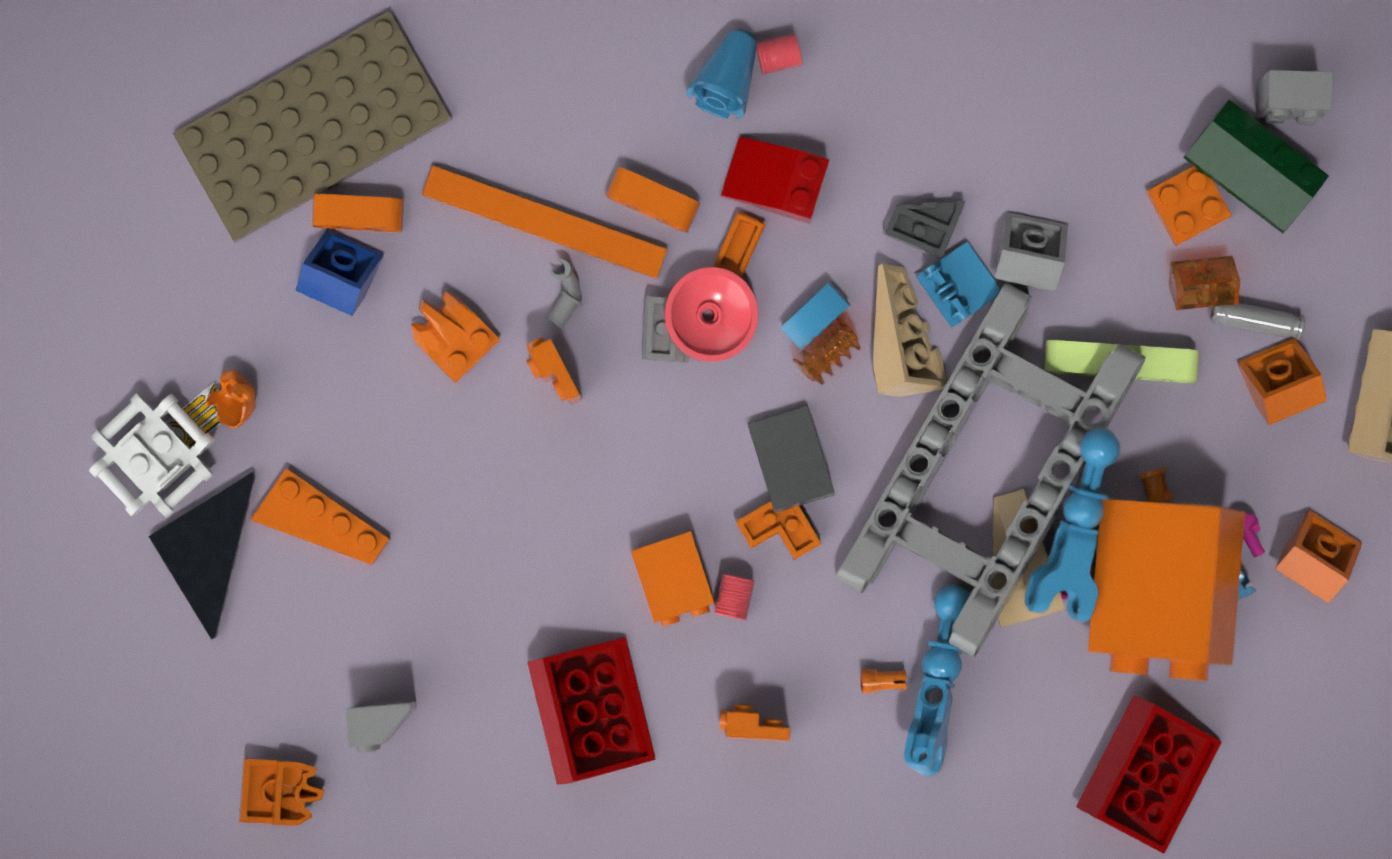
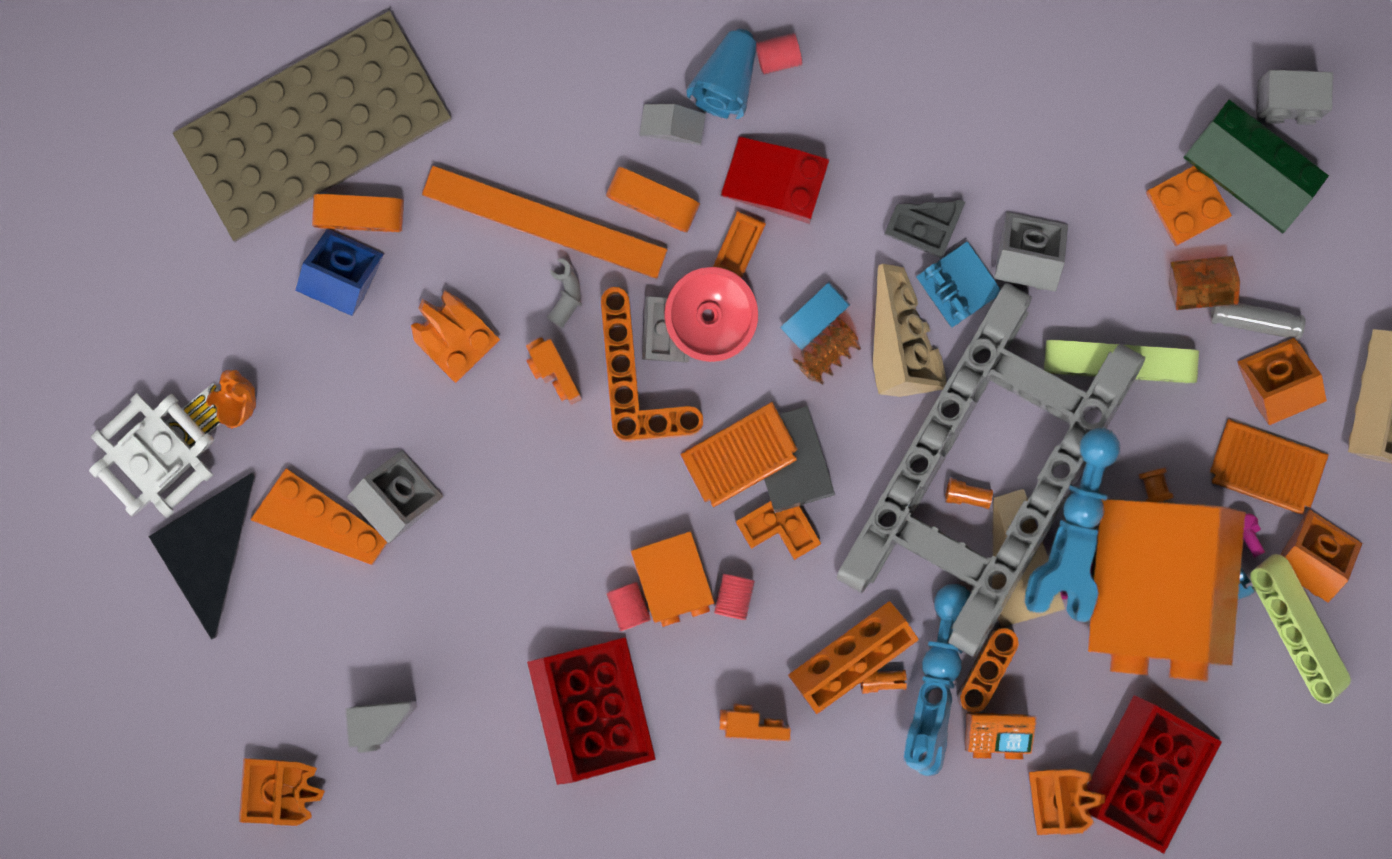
none -> light grey slope [347,450,443,544]
none -> orange beam [601,287,703,442]
none -> coral piece [606,582,651,631]
none -> light grey slope [639,104,706,145]
none -> orange window [680,402,798,507]
none -> orange brick [788,601,919,715]
none -> orange pin [945,478,993,509]
none -> orange beam [958,628,1019,713]
none -> orange slope [965,713,1036,760]
none -> orange plate [1029,768,1105,835]
none -> orange window [1210,419,1329,515]
none -> yellowish green beam [1250,554,1351,704]

